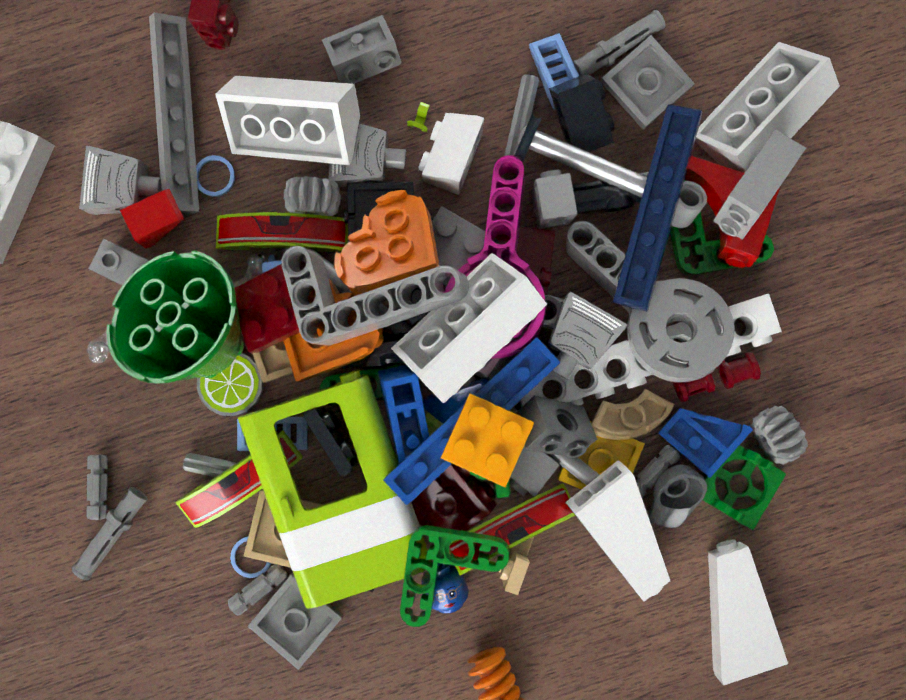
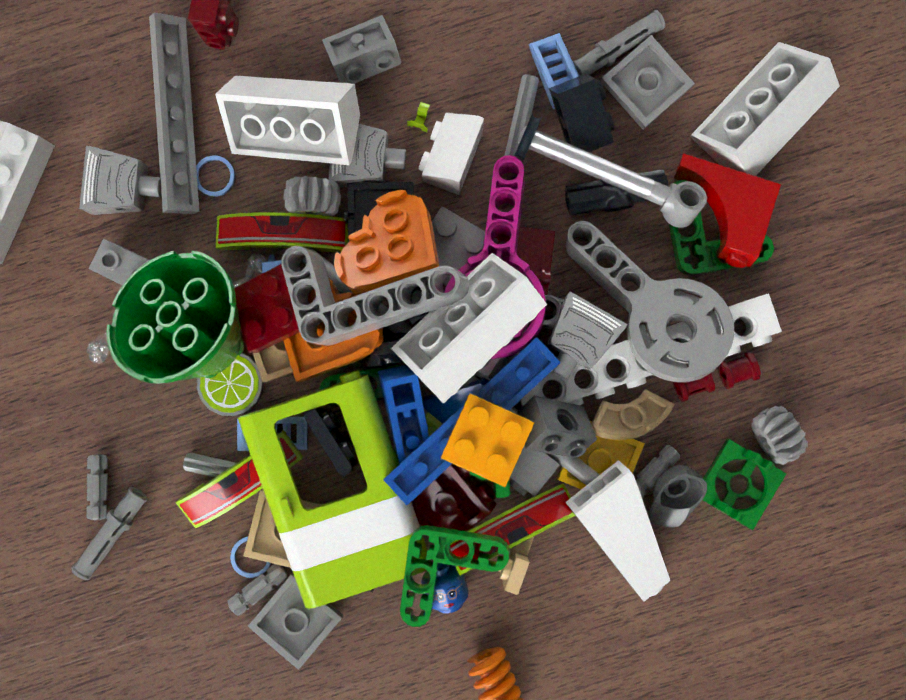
red slope [120,189,184,249] -> none
light grey brick [531,170,577,229] -> none
dark blue tile [613,104,702,312] -> none
blue wing [658,408,753,478] -> none
white slope [708,539,788,685] -> none
light grey window [713,129,806,239] -> none

